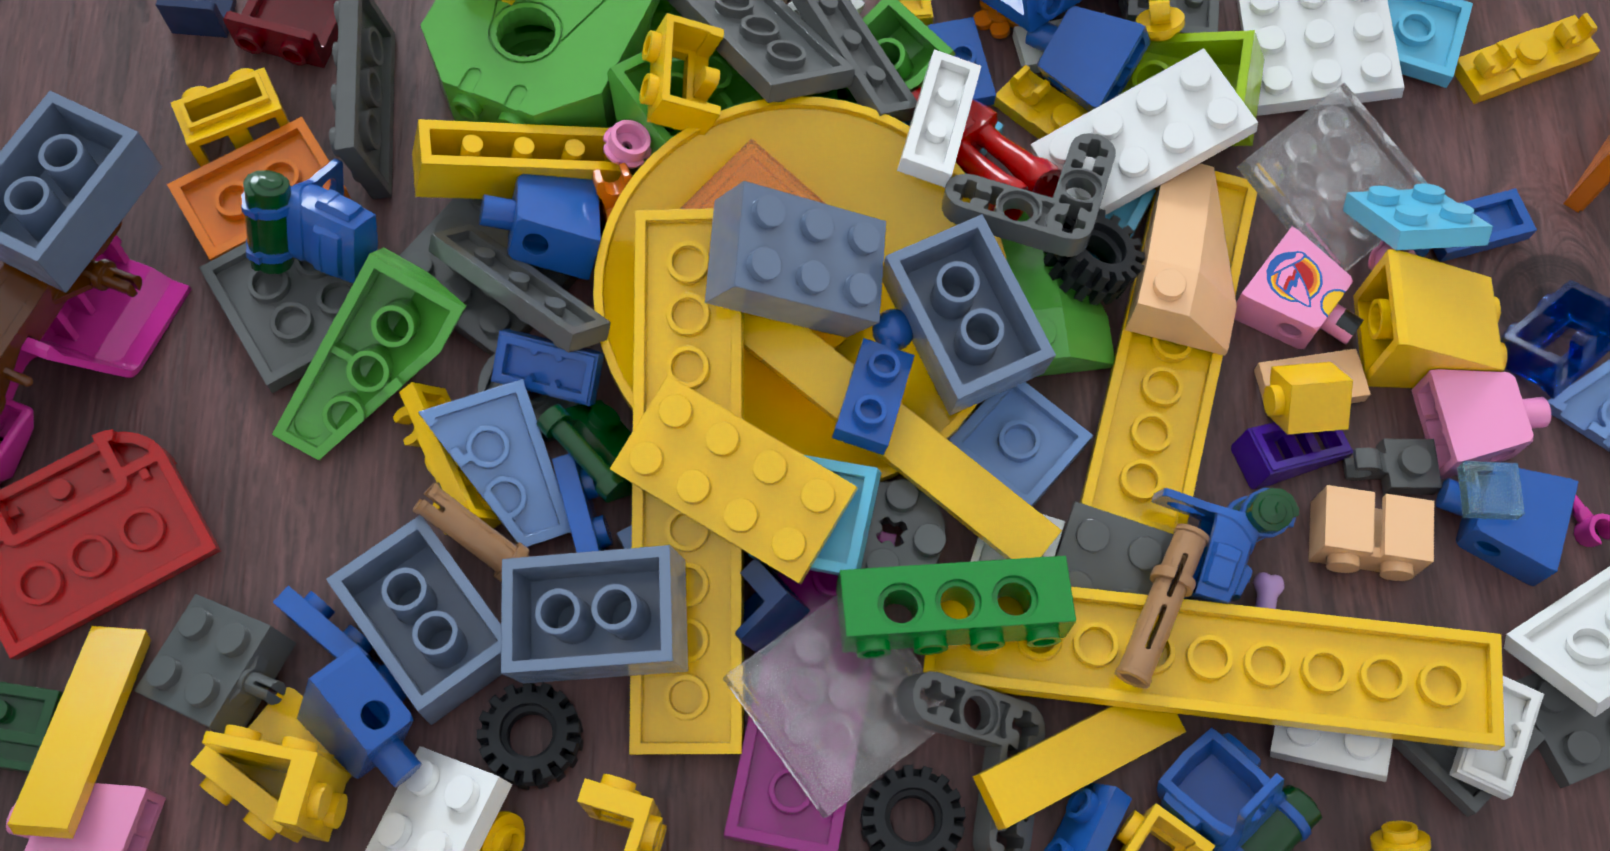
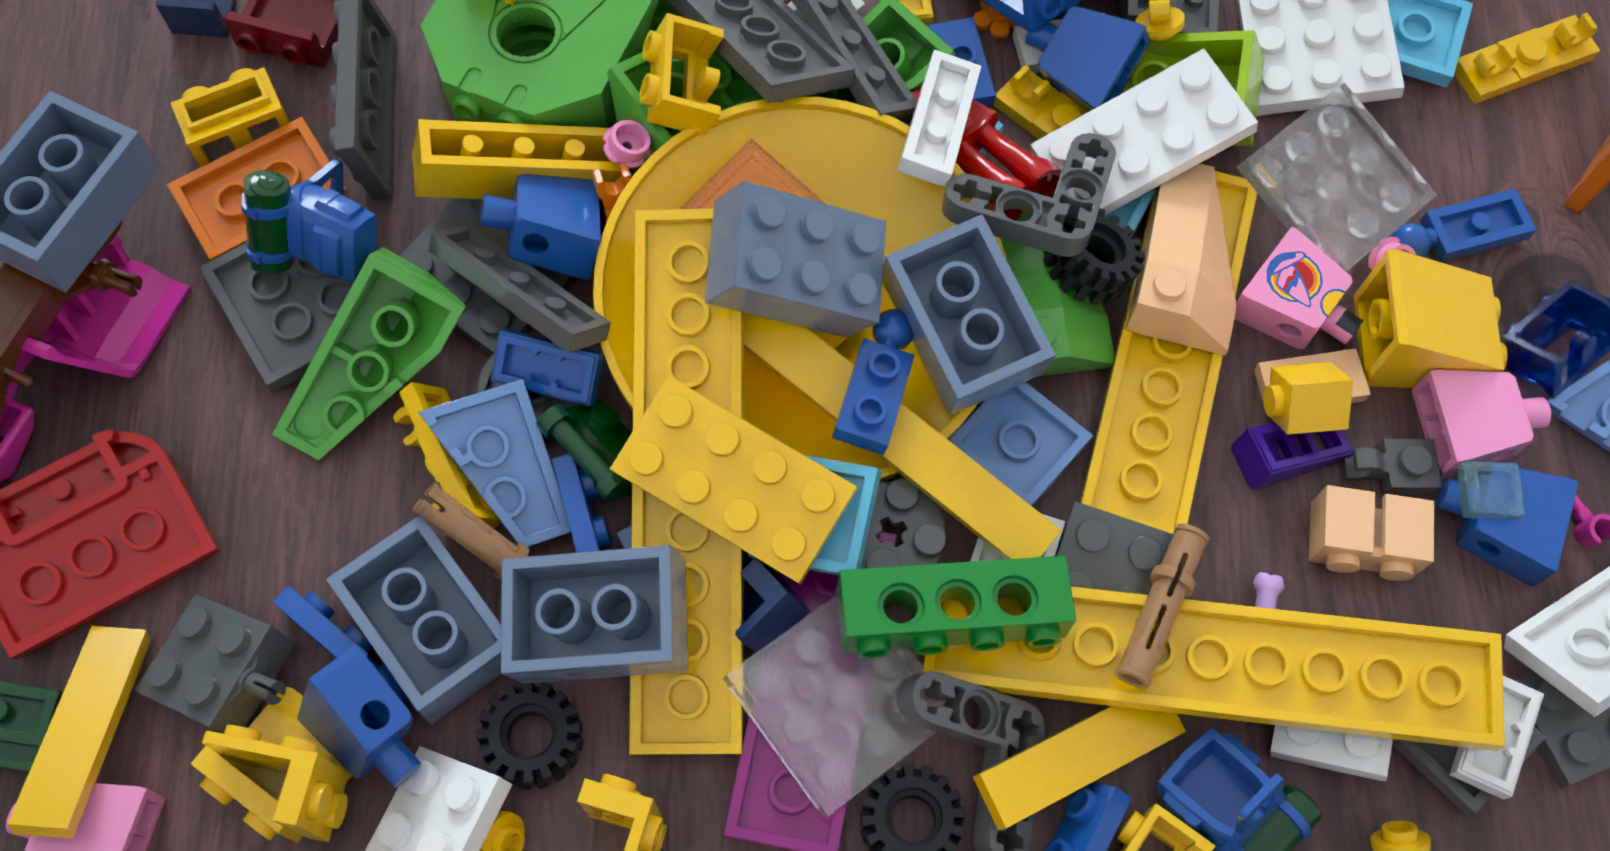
blue piece [1151,488,1299,604] -> none
medium azure plate [1343,183,1493,250] -> none

